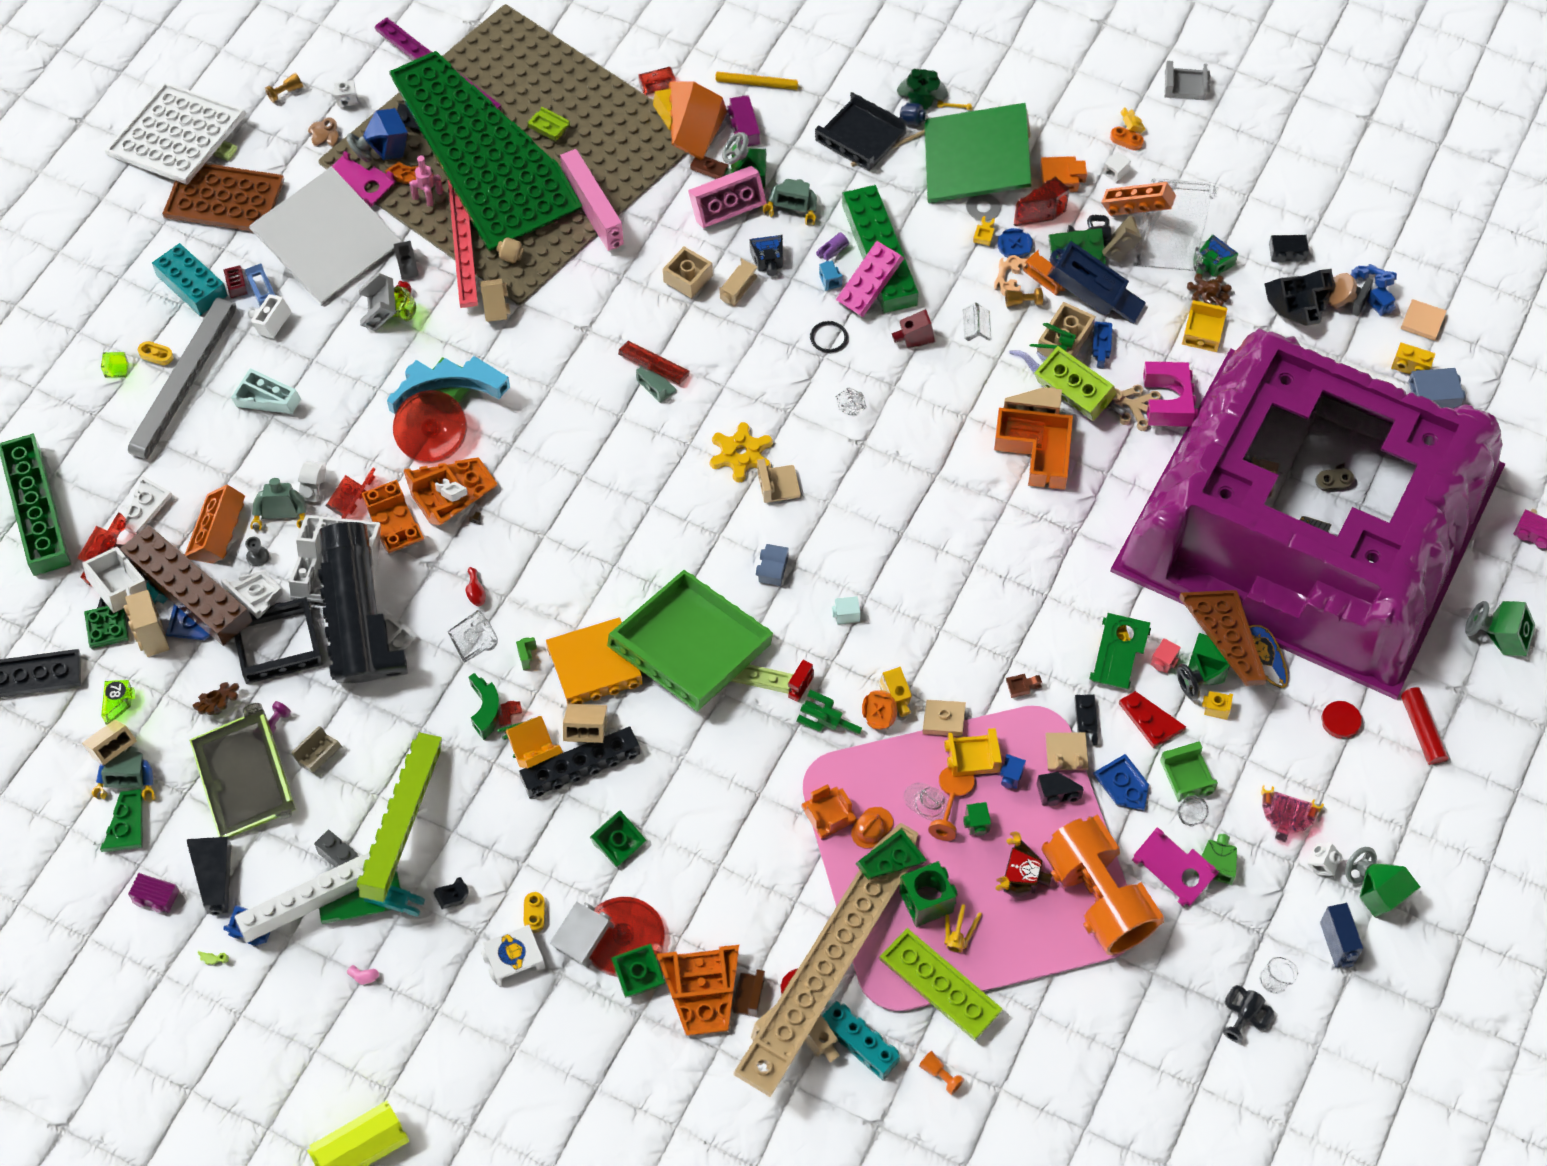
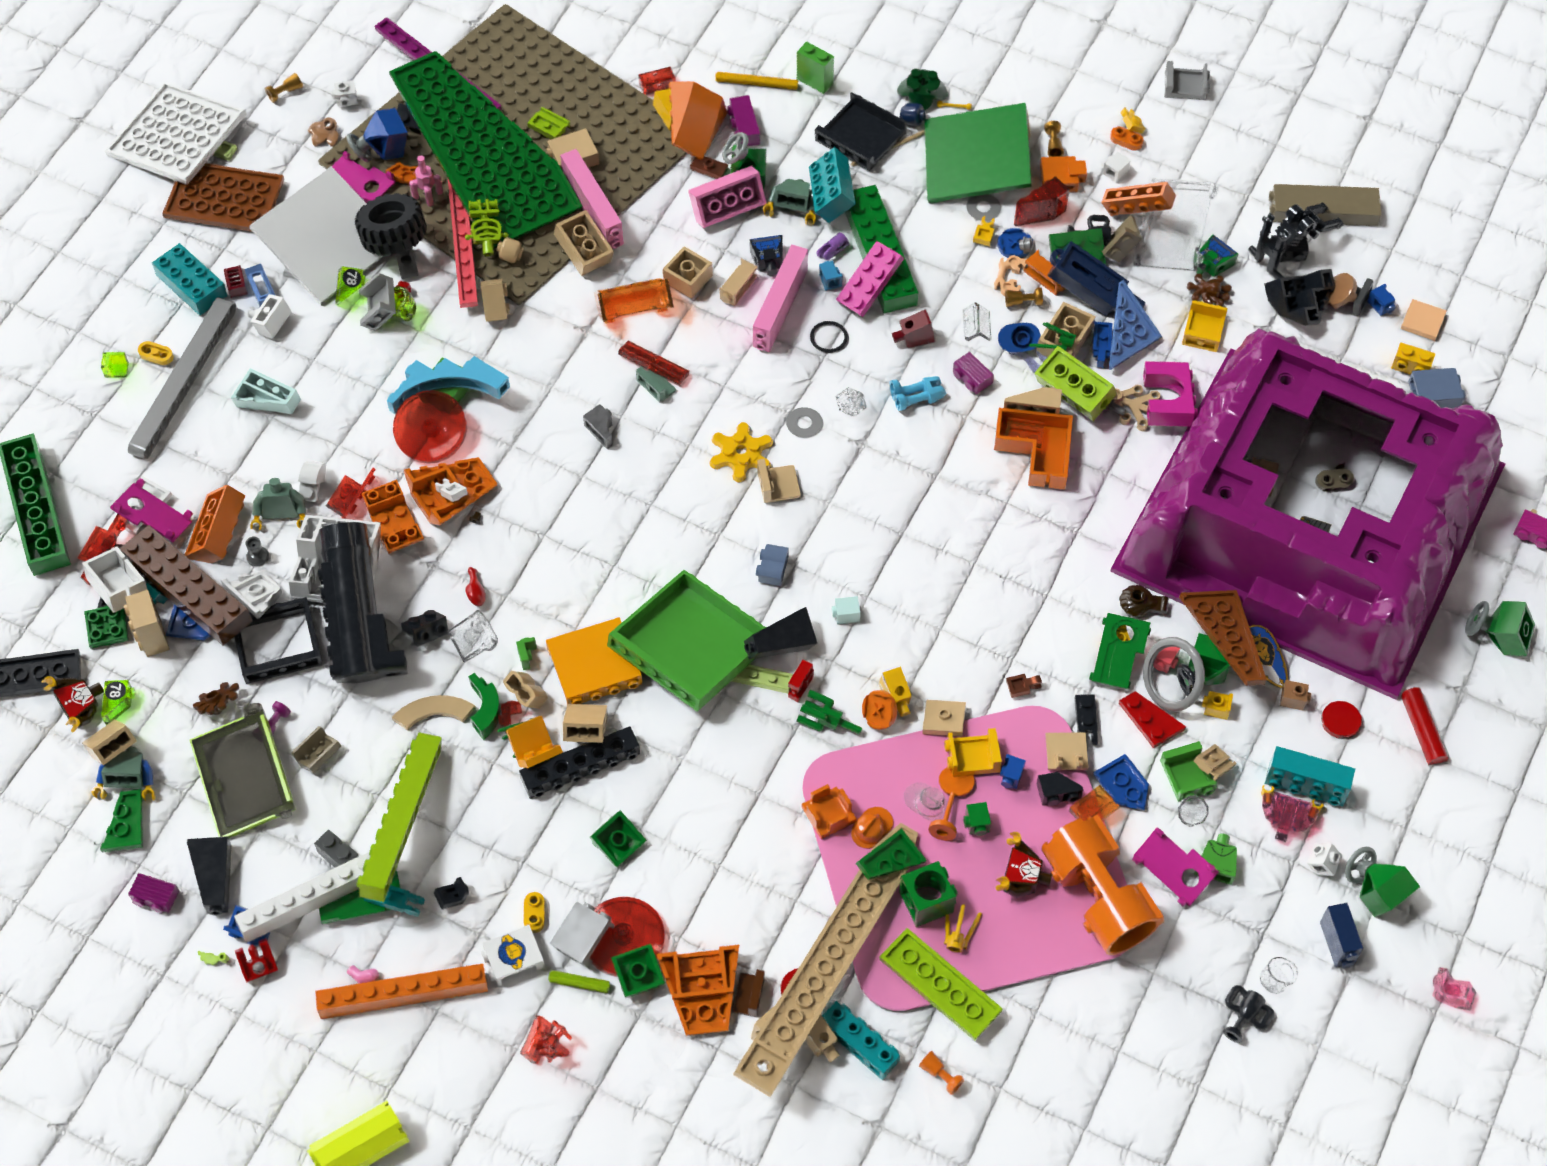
blue helmet [1351,264,1397,288] -> none
none -> torso [41,676,105,732]
none -> dark pink piece [110,478,193,543]
none -> red brick [235,938,278,983]
none -> orange brick [315,963,488,1019]
none -> clear neon green slope [335,266,365,305]
none -> black tyre [355,193,427,256]
none -> tan tile [392,695,476,730]
none -> black bracket [401,610,448,647]
none -> lime torso [465,199,508,256]
none -> tan brick [503,670,548,709]
none -> clear red piece [520,1015,572,1064]
none -> tan brick [546,128,599,169]
none -> lime axle [548,970,610,993]
none -> tan brick [554,210,614,276]
none -> flat silver arch [583,404,613,449]
none -> clear orange windscreen [593,277,674,324]
none -> black slope [744,607,818,660]
none -> bright pink brick [753,244,808,352]
none -> light grey piece [786,407,823,438]
none -> bright green brick [796,41,834,94]
none -> teal brick [809,147,855,224]
none -> medium azure piece [890,376,946,411]
none -> magenta brick [953,351,994,394]
none -> blue piece [998,322,1041,353]
none -> light grey plate [1019,237,1032,254]
none -> pearl gold piece [1044,121,1064,157]
none -> clear orange plate [1069,785,1119,821]
none -> medium blue tile [1109,280,1162,370]
none -> dark brown animal [1119,585,1169,617]
none -> light grey wedge [1143,637,1205,712]
none -> tan plate [1194,744,1237,781]
none -> black piece [1248,202,1344,279]
none -> teal brick [1264,746,1356,807]
none -> dark tan brick [1268,184,1382,226]
none -> medium nougat brick [1280,680,1311,711]
none -> clear pink brick [1432,967,1477,1011]

